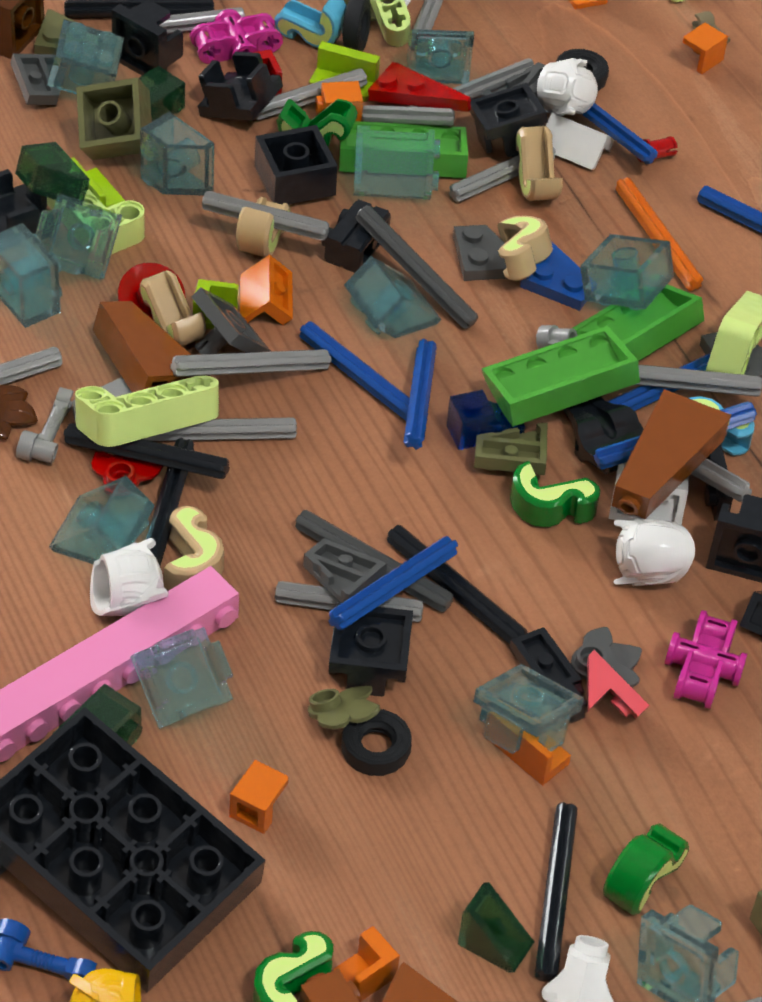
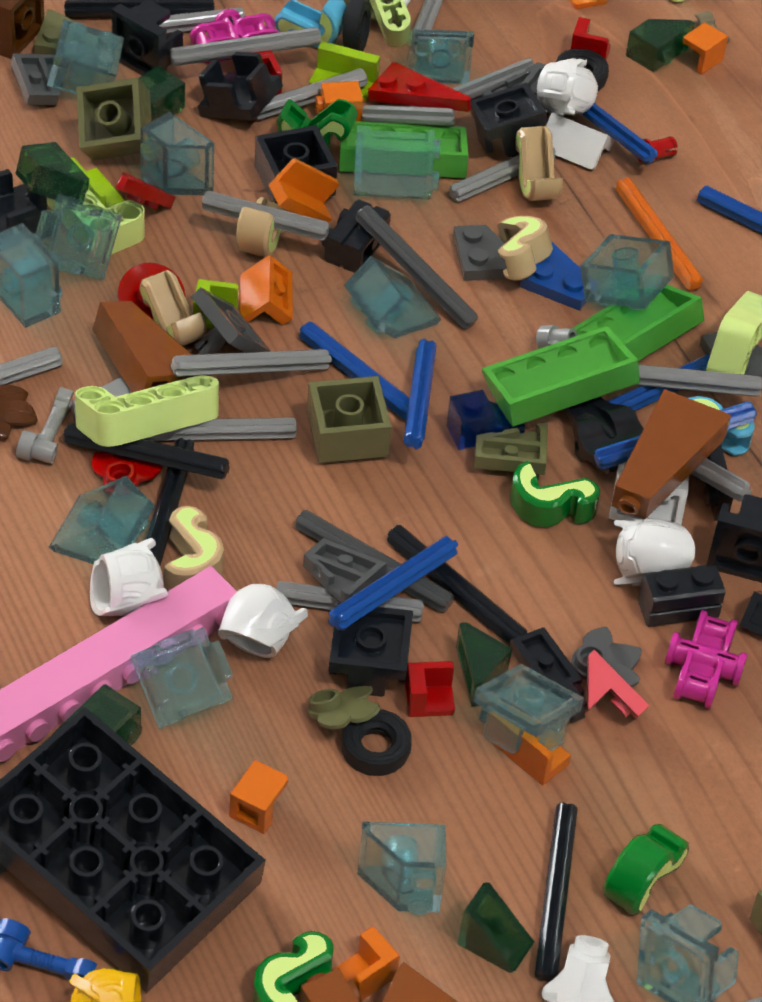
none -> red wing [115,172,176,210]
none -> light grey axle [170,27,321,66]
none -> white helmet [218,584,308,658]
none -> orange panel [268,158,340,223]
none -> olive brick [307,376,392,463]
none -> clear light blue slope [358,821,446,915]
none -> red panel [405,661,455,717]
none -> clear green slope [456,622,512,707]
none -> red panel [570,17,610,60]
none -> clear green slope [626,19,695,72]
none -> black brick [638,564,726,627]

